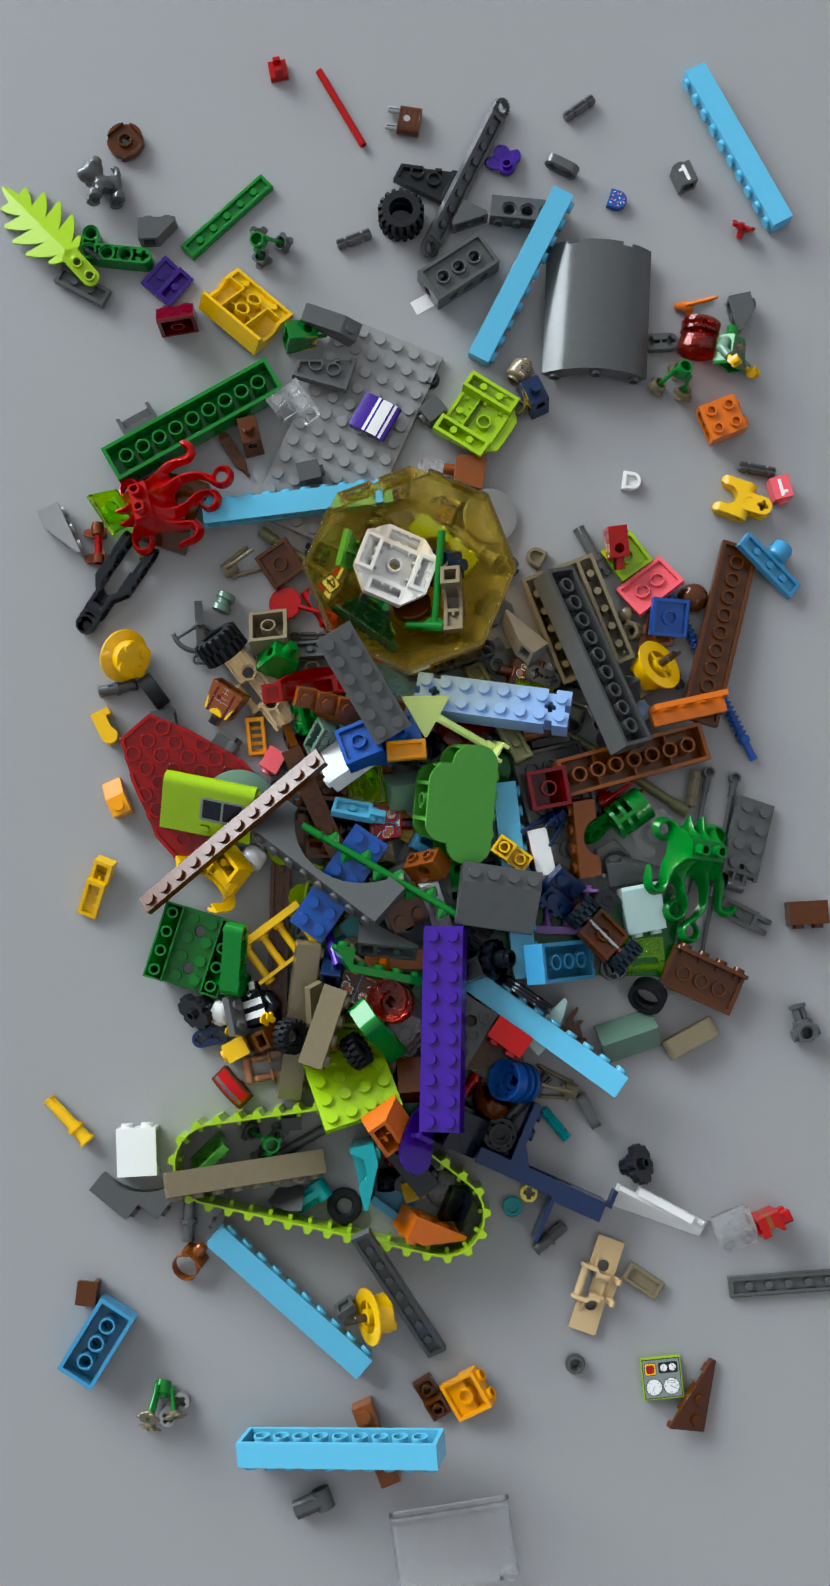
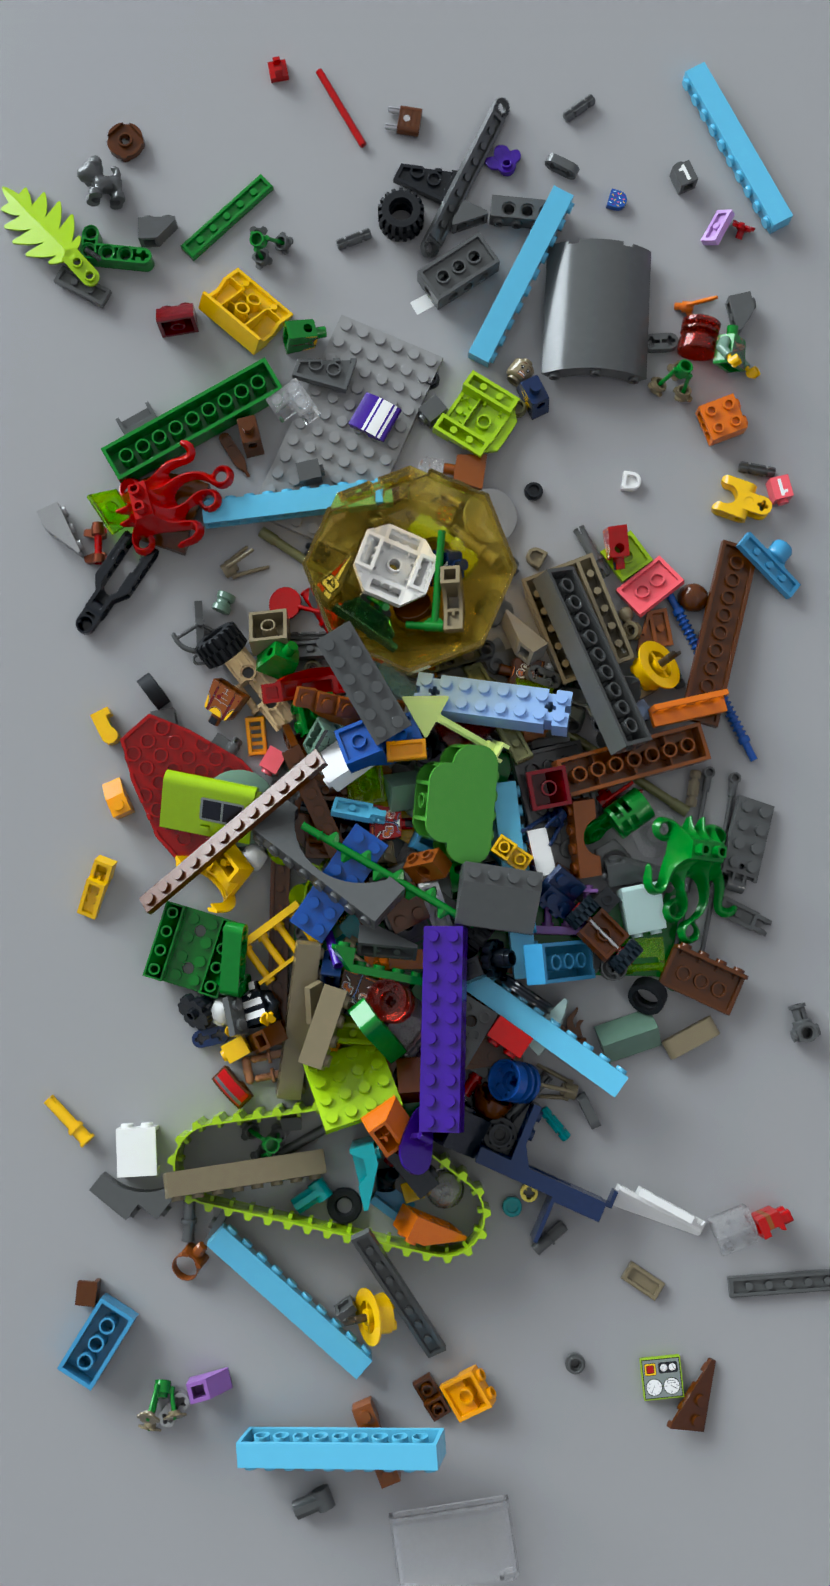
dark grey pin [98,678,138,698] -> none
yellow piece [100,629,151,682] -> none
dark purple slope [141,255,194,306] -> none
bright green plate [191,1130,229,1168] -> none
reddish brown tile [254,537,307,590] -> none
dark grey sticker [268,1185,305,1211] -> none
black tyre [272,1017,309,1055] -> none
dark grey slope [299,303,362,347] -> none
bright green wing [335,529,361,572] -> none
black tyre [339,1031,374,1071] -> none
black panel [437,1185,476,1232] -> none
tan piece [568,1233,625,1336] -> none
black plant [618,1143,654,1185] -> none
blue tile [648,597,690,638] -> none
reddish brown brick [784,900,830,929] -> none
none -> medium lavender slope [186,1367,233,1404]
none -> black plate [524,482,543,501]
none -> lavender plate [701,209,735,245]

